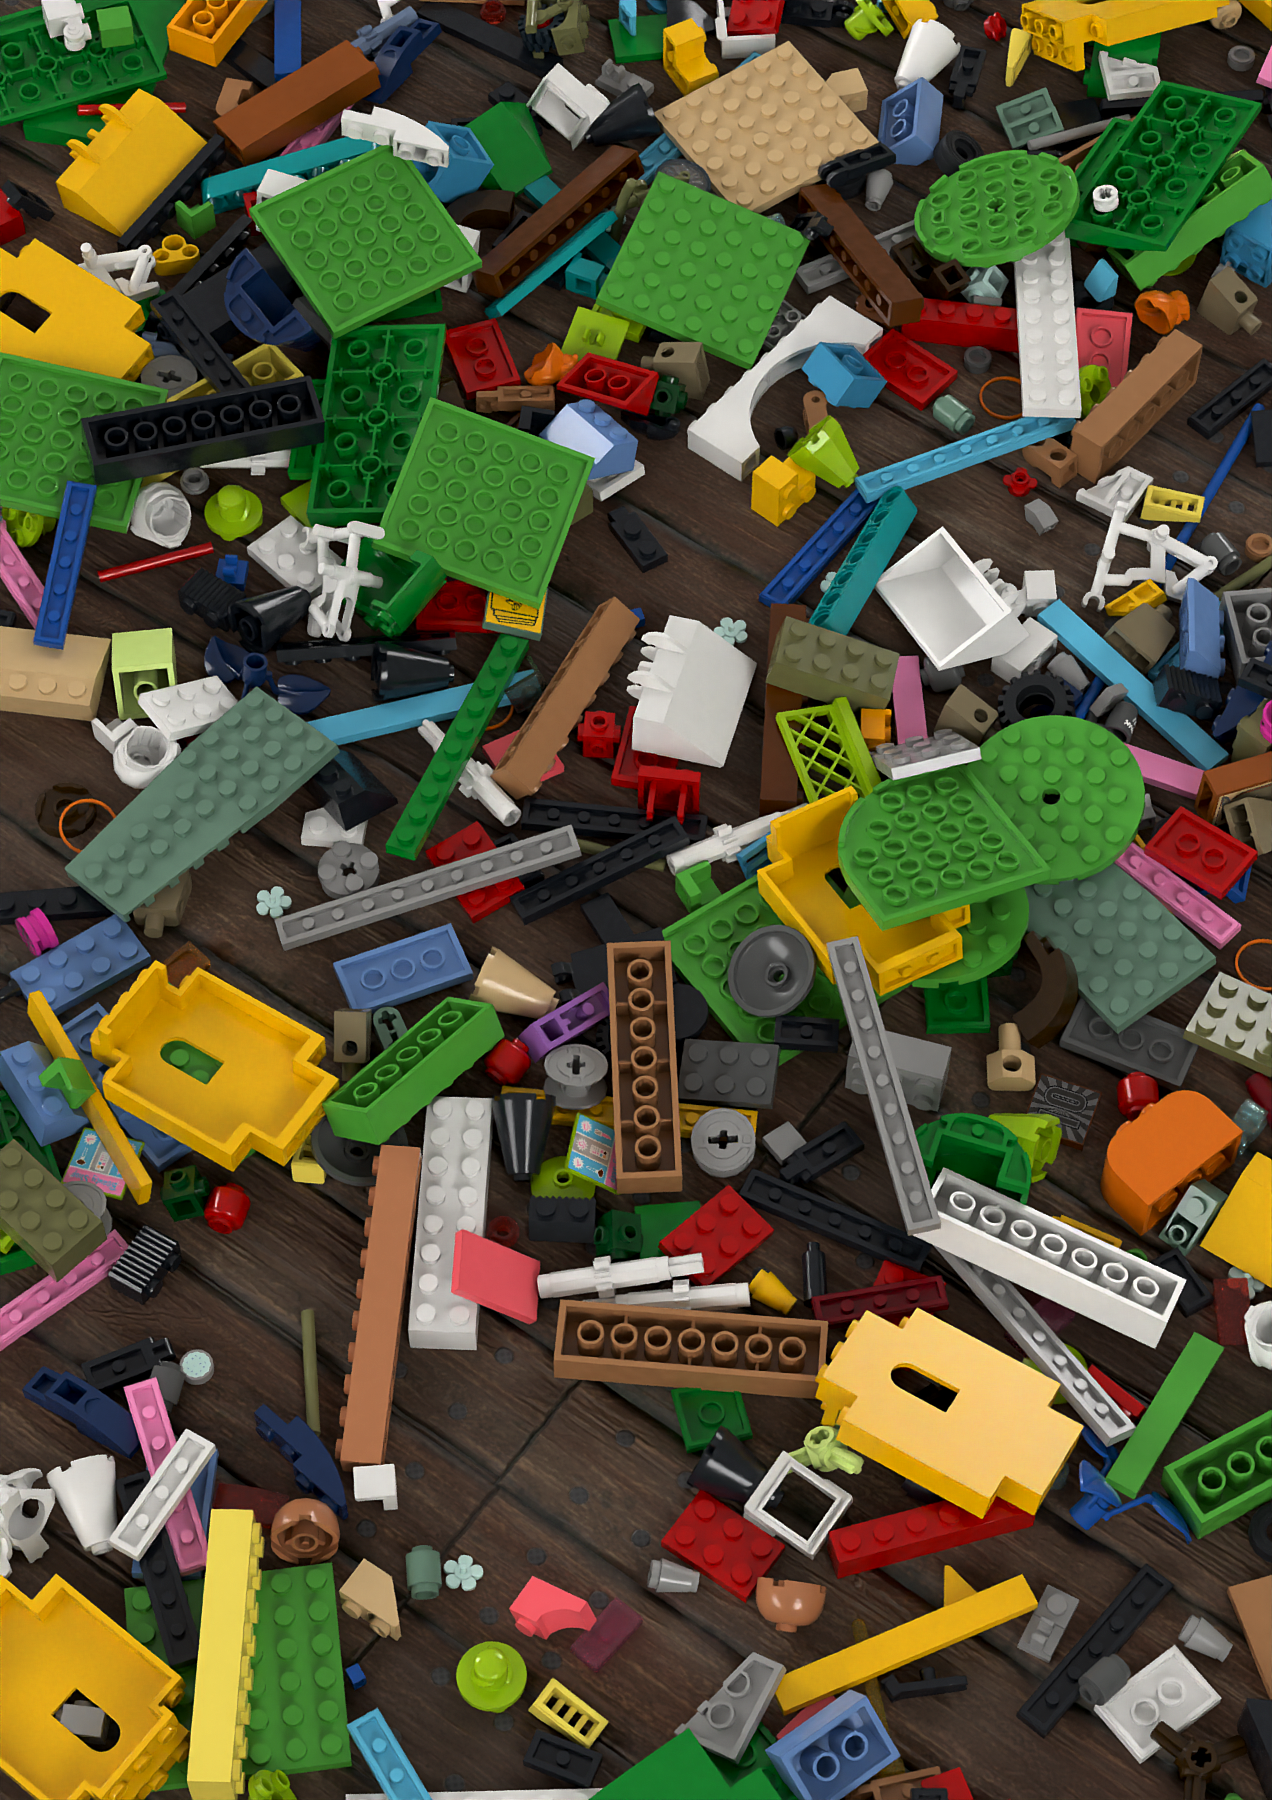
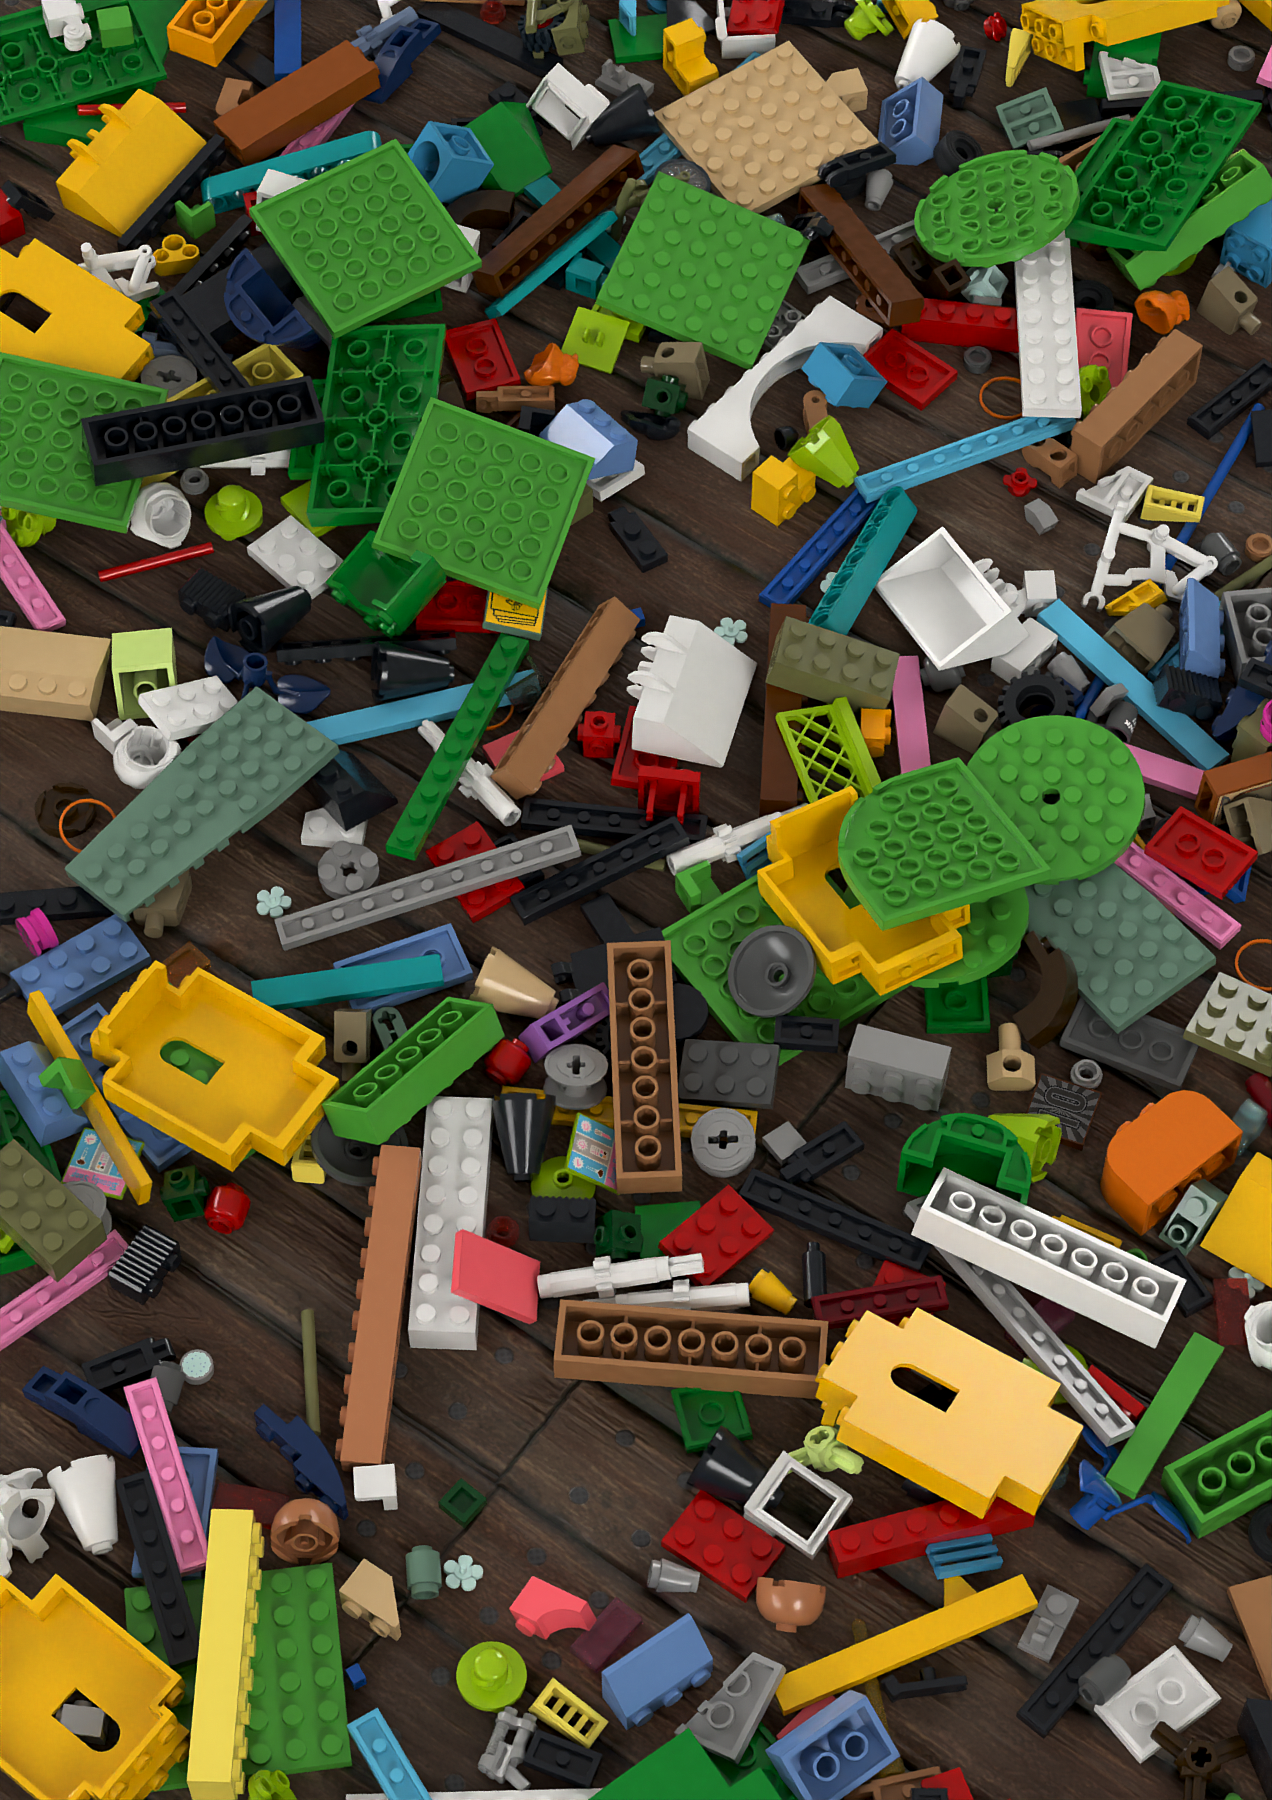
blue tile [33,480,97,650] -> none
white plate [108,1428,216,1562] -> none
blue tile [216,554,249,591] -> none
white piece [300,521,385,642] -> none
white slope [341,106,449,168] -> none
red slope [556,352,659,416] -> none
light grey plate [826,936,941,1236] -> none
light grey plate [869,729,982,780] -> none
sand green brick [932,394,976,435] -> none
medium azure slope [1084,258,1119,302] -> none
white bush [1093,185,1119,212] -> none
red head [1116,1072,1159,1121] -> none
none -> teal tile [251,954,444,1011]
none -> dark green plate [438,1478,487,1528]
none -> light grey piece [478,1706,538,1791]
none -> medium blue slope [602,1613,713,1730]
none -> dark azure tile [925,1533,1003,1580]
none -> light grey plate [1070,1059,1103,1090]

